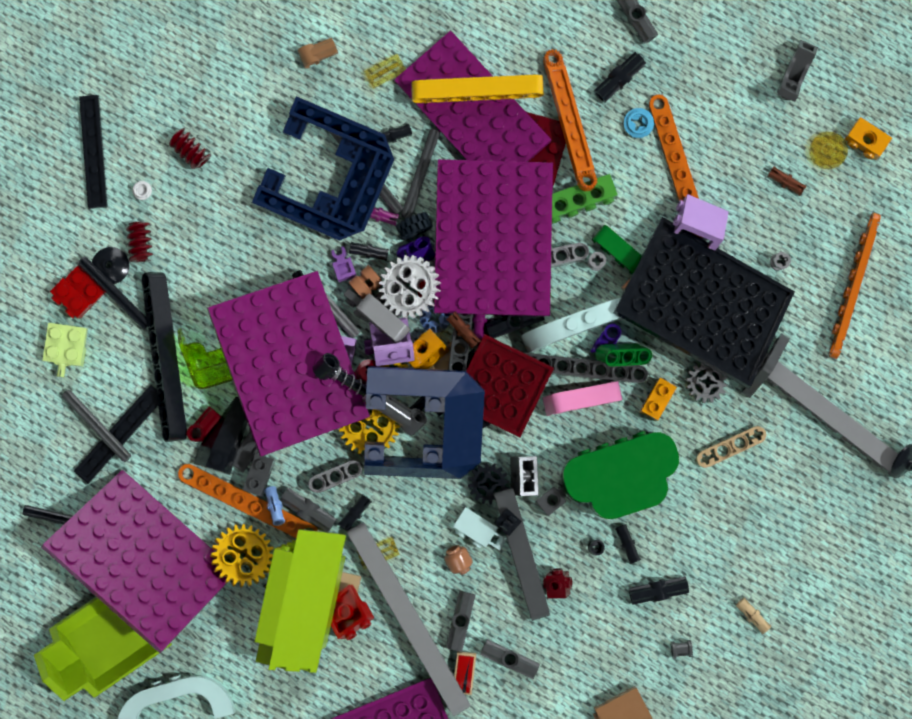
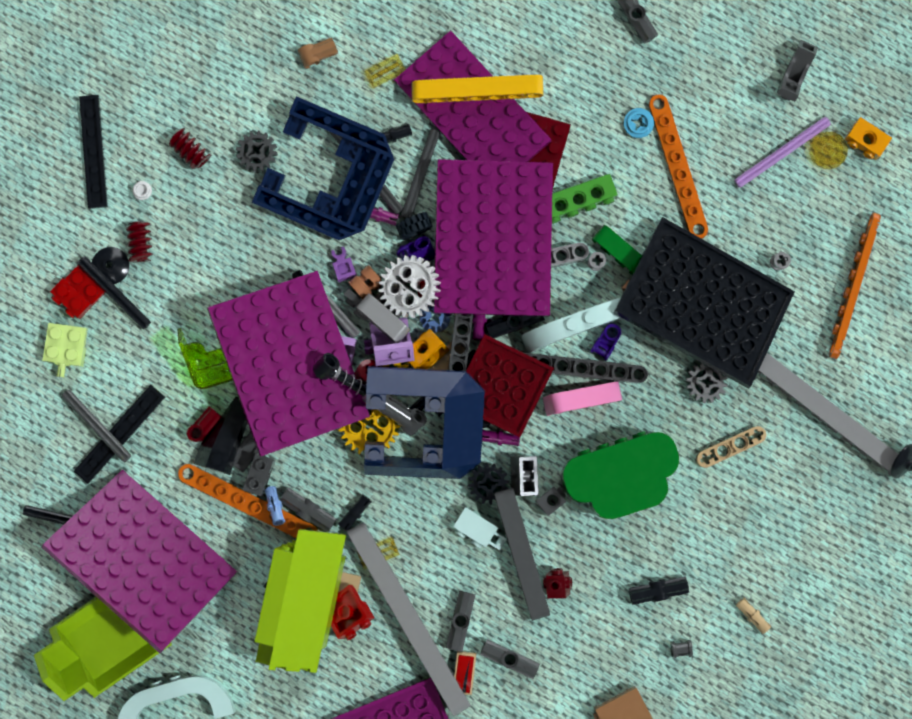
black beam [142,272,187,442] -> none
yellow gear [210,524,274,588] -> none
light grey beam [308,461,363,493] -> none
black pin [349,241,389,261] -> none
nougat head [444,545,473,575] -> none
copper pin [446,311,481,349] -> none
black tile [494,508,522,536] -> none
orange plate [543,49,597,191] -> none
black hinge [588,540,605,556] -> none
black piece [594,52,646,103] -> none
green beam [595,343,652,367] -> none
black pin [615,524,641,564] -> none
light orange brick [639,378,677,421] -> none
lavender panel [673,194,729,250] -> none
dark grey beam [742,333,790,398] -> none
copper pin [767,166,806,196] -> none
none -> dark grey gear [236,130,278,173]
none -> magenta pin [482,430,520,446]
none -> lavender axle [735,117,831,188]

